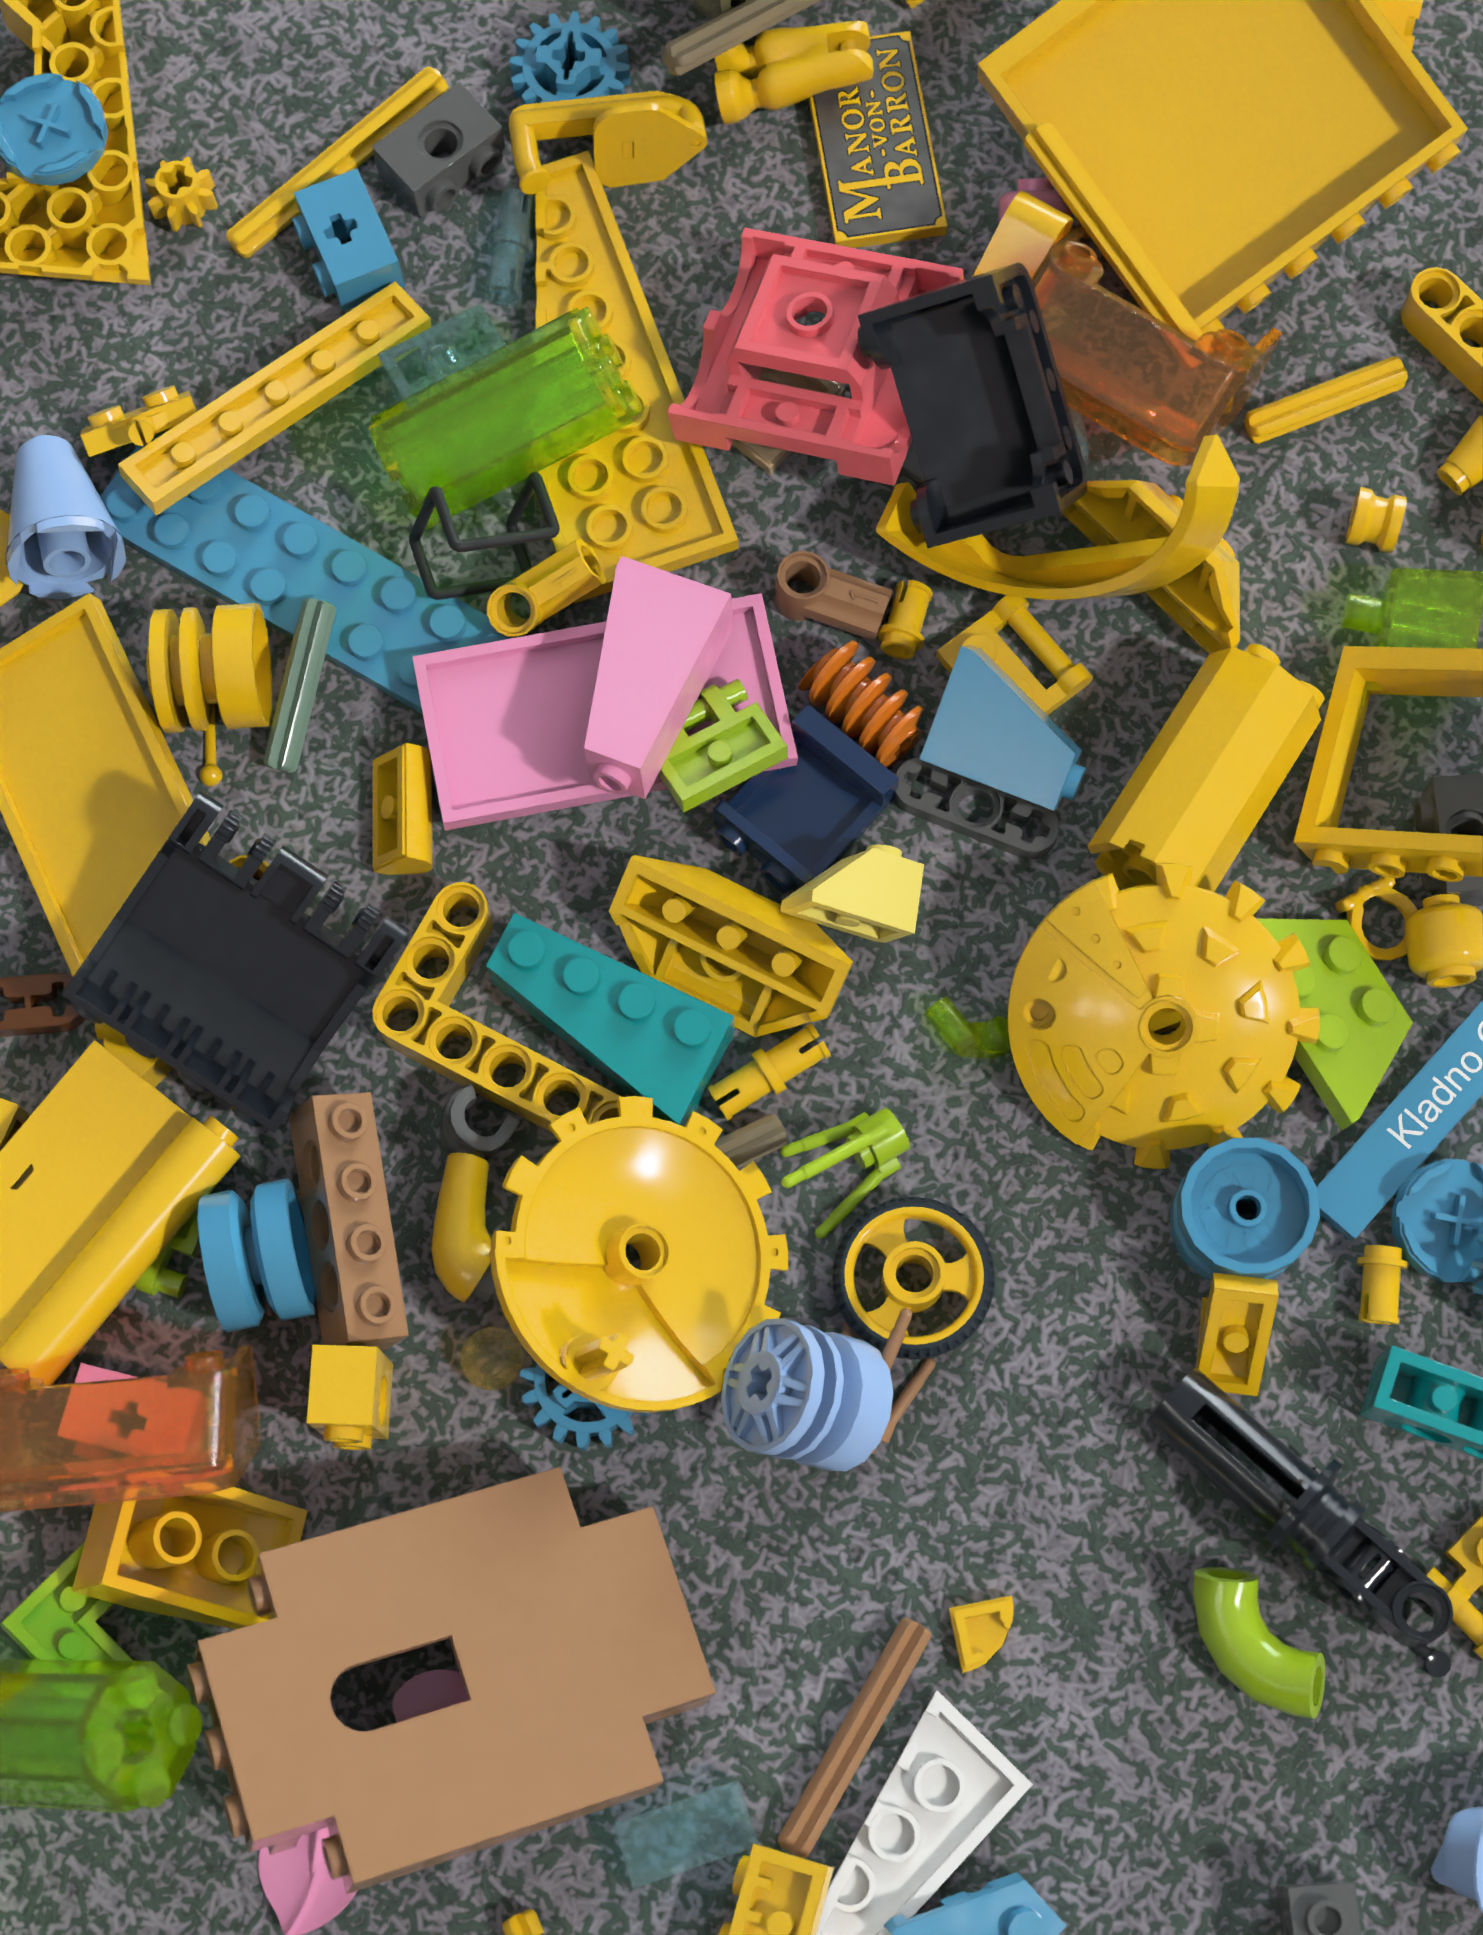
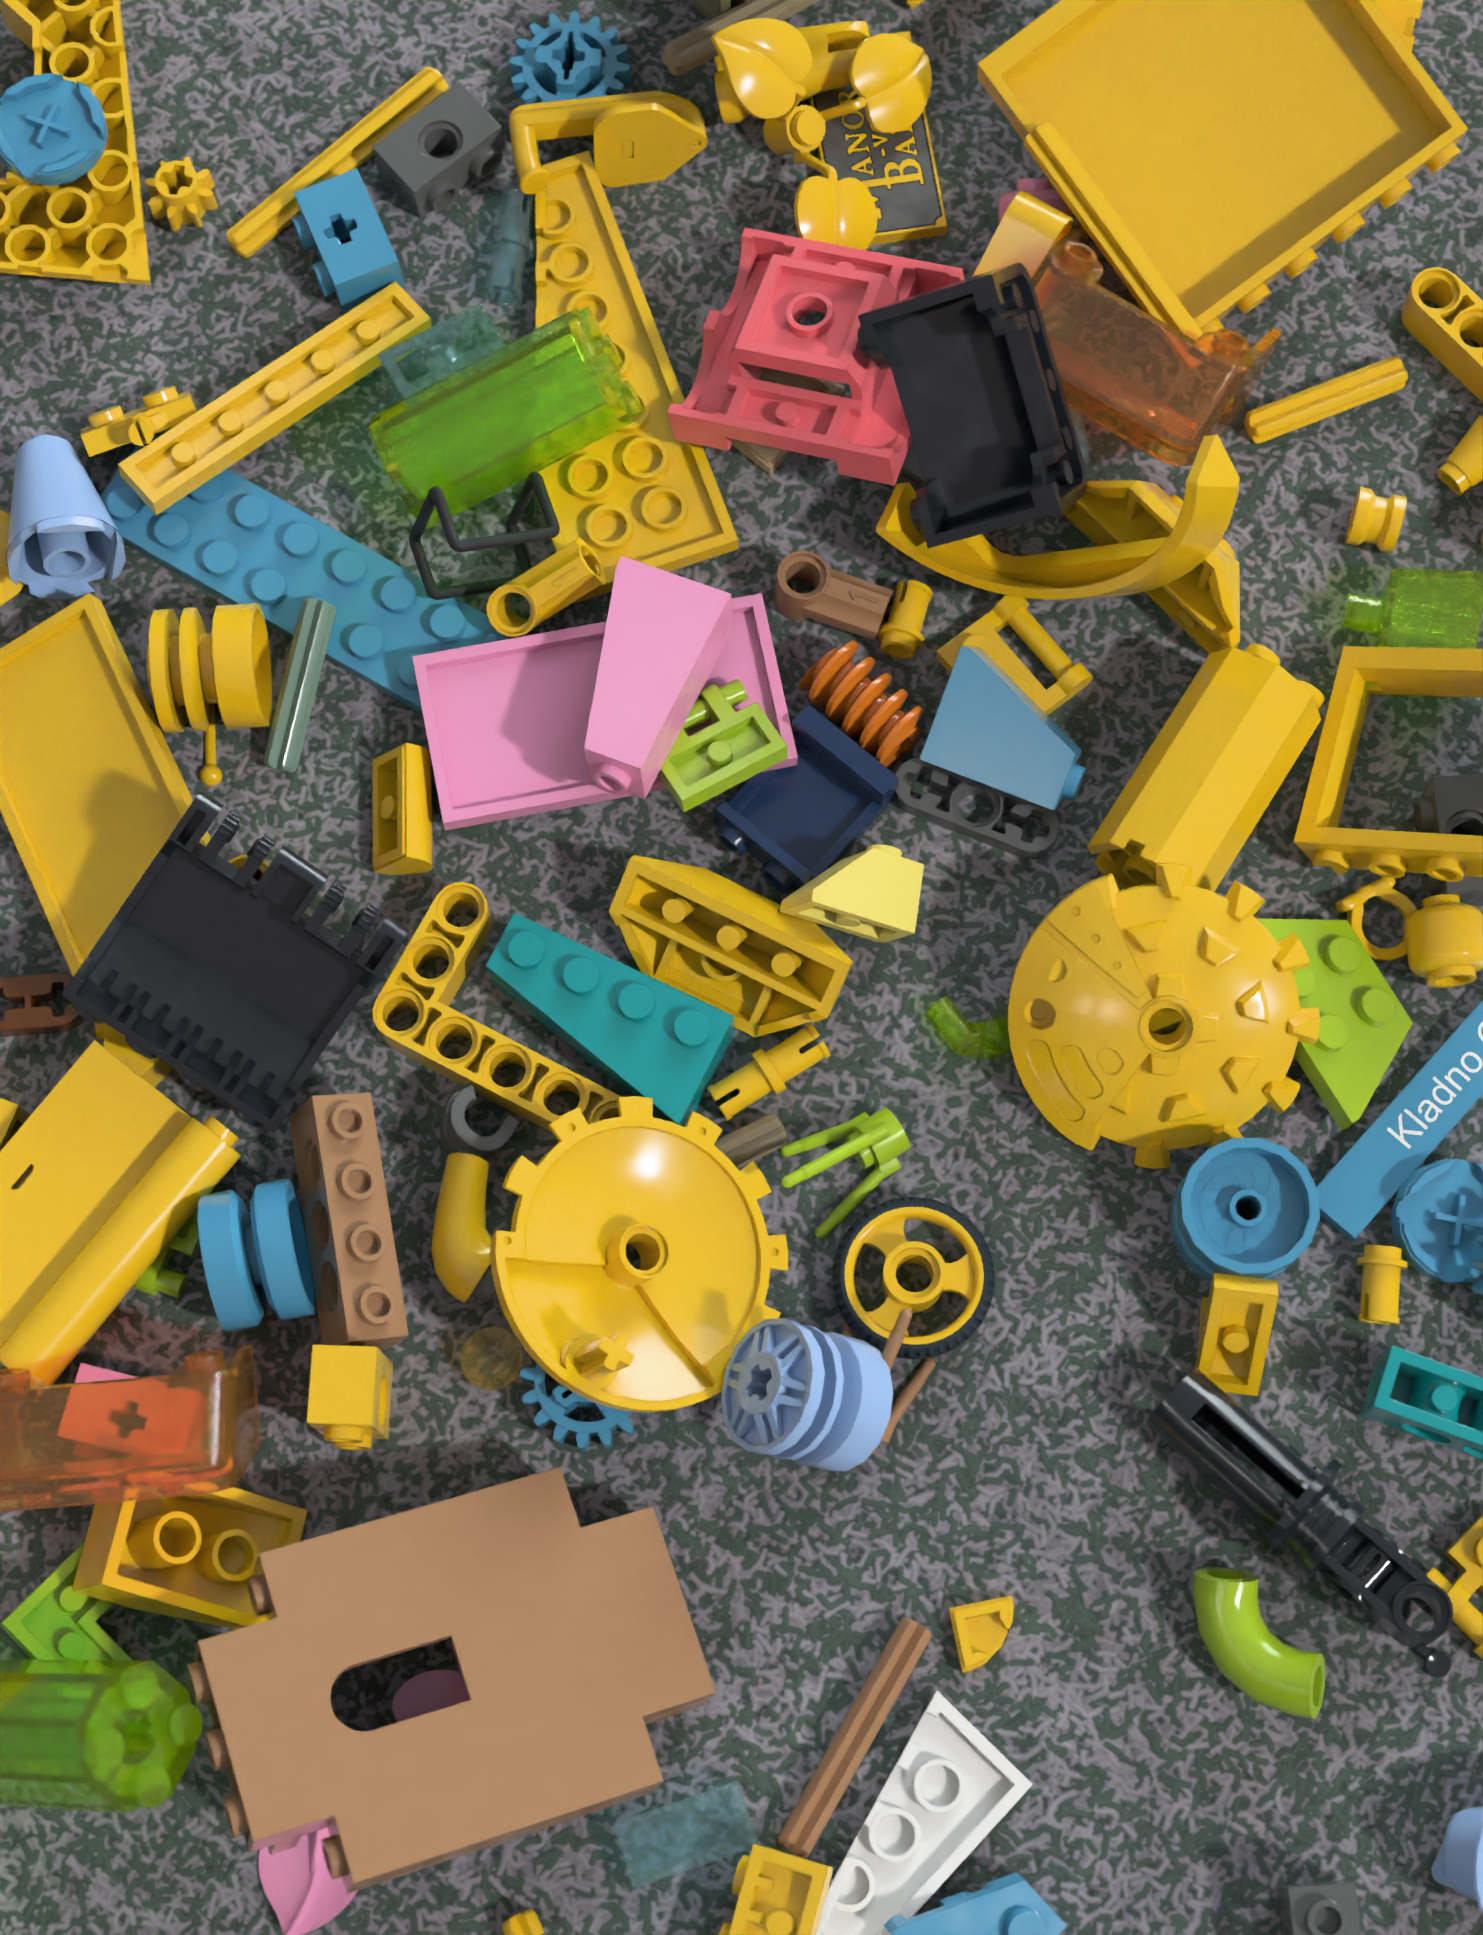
none -> yellow plant [711,18,932,250]

